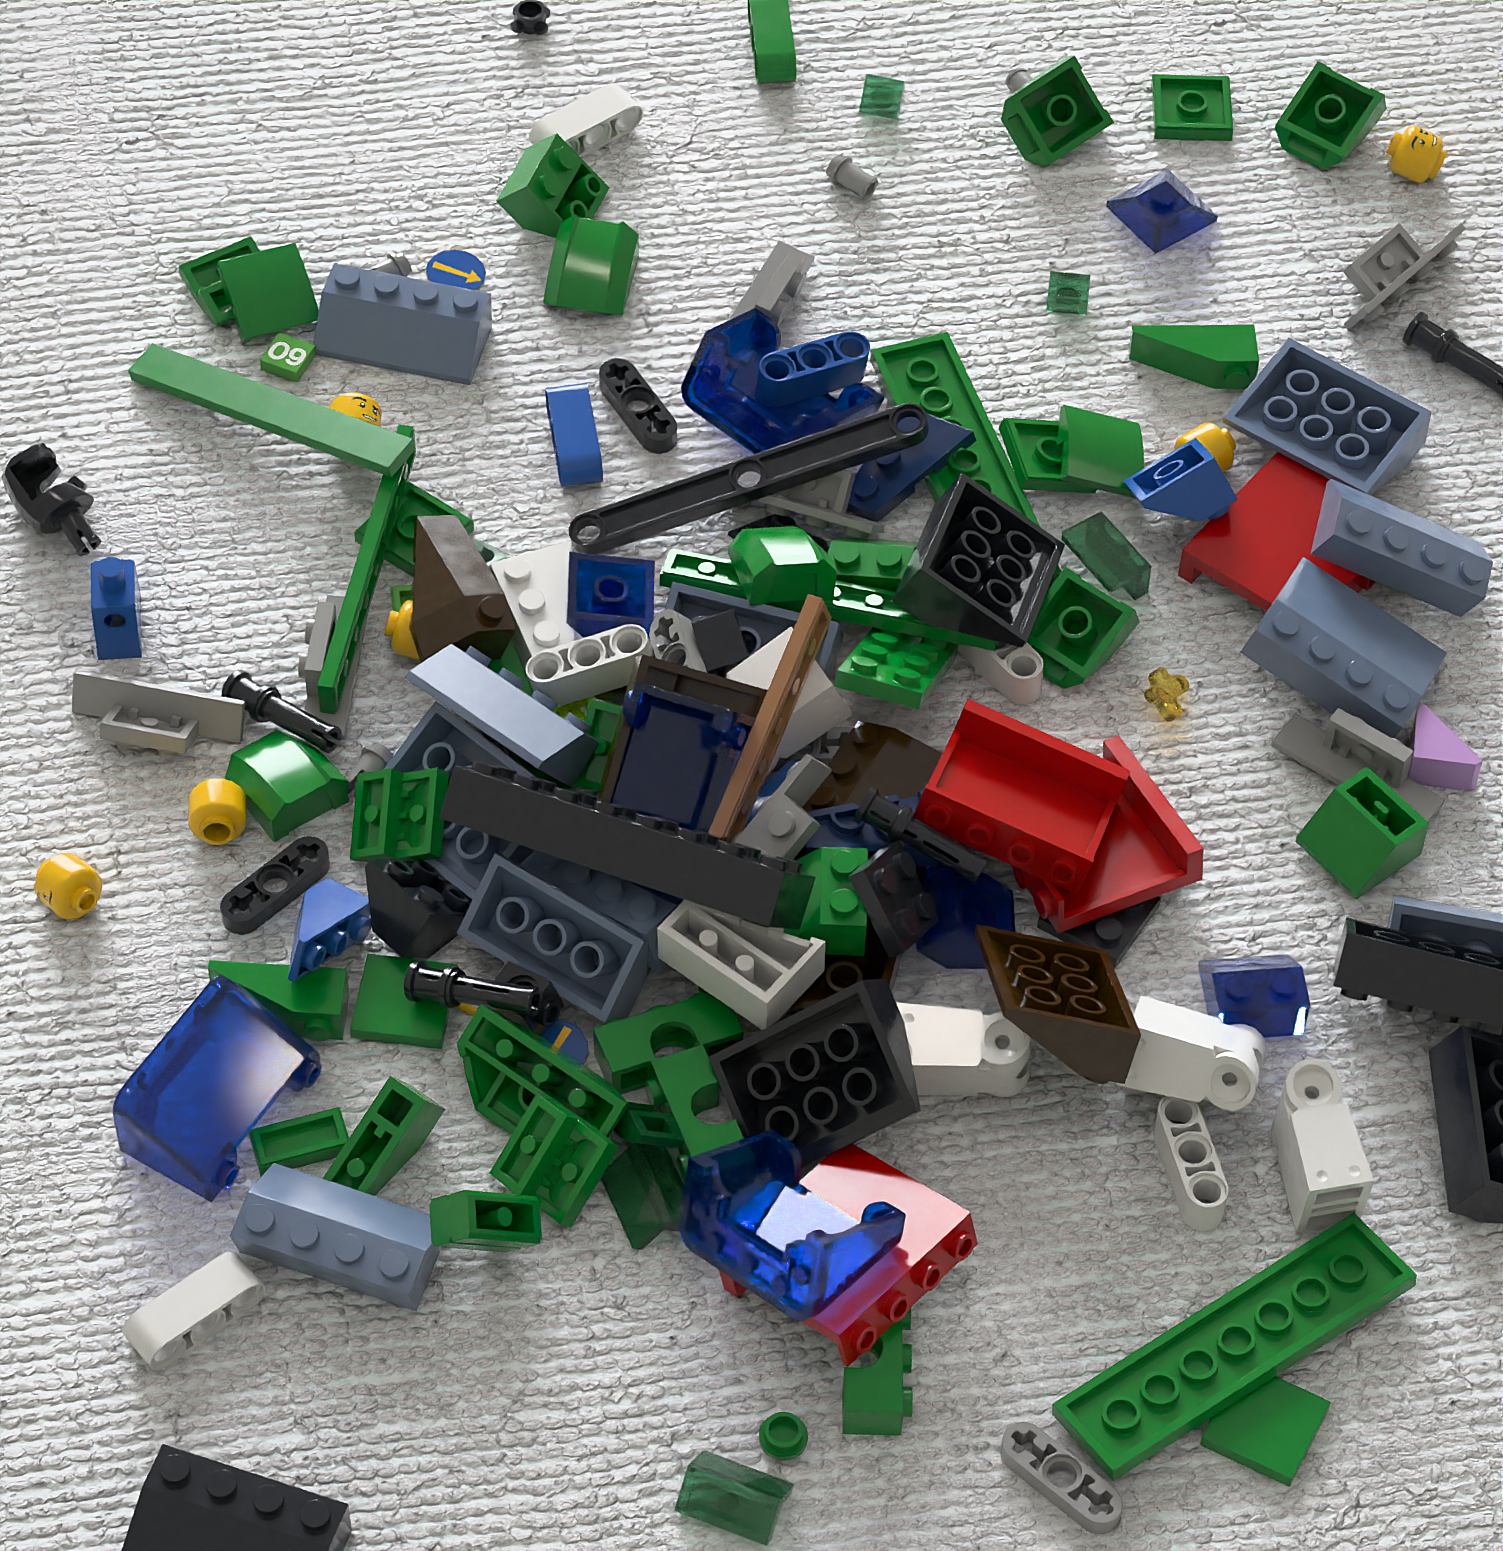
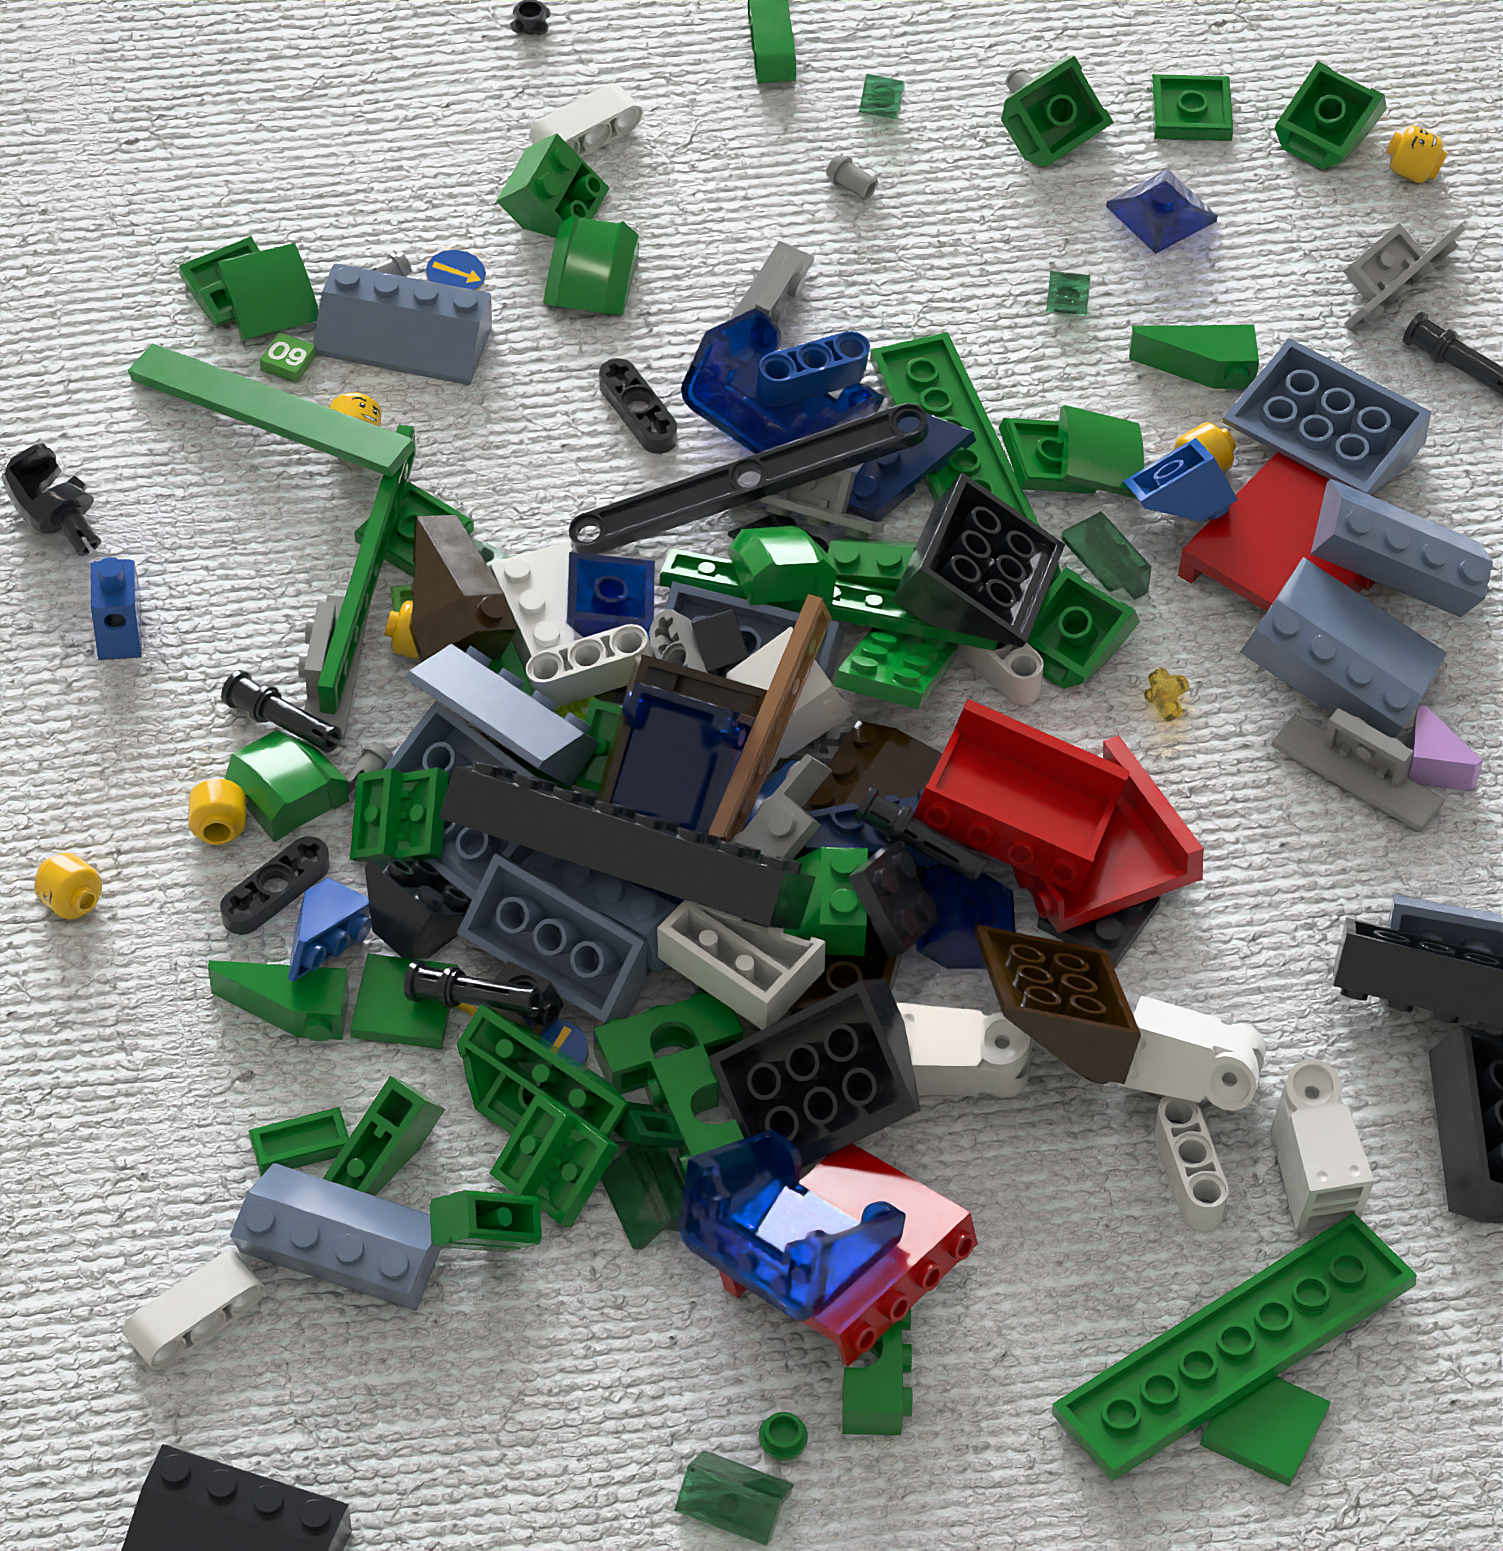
light grey bracket [72,669,245,755] -> none
clear blue windscreen [113,975,322,1203] -> none
blue beam [545,383,603,487] -> none
light grey beam [1001,1422,1123,1534] -> none
clear blue slope [1198,954,1310,1038] -> none
green slope [1295,767,1429,899] -> none

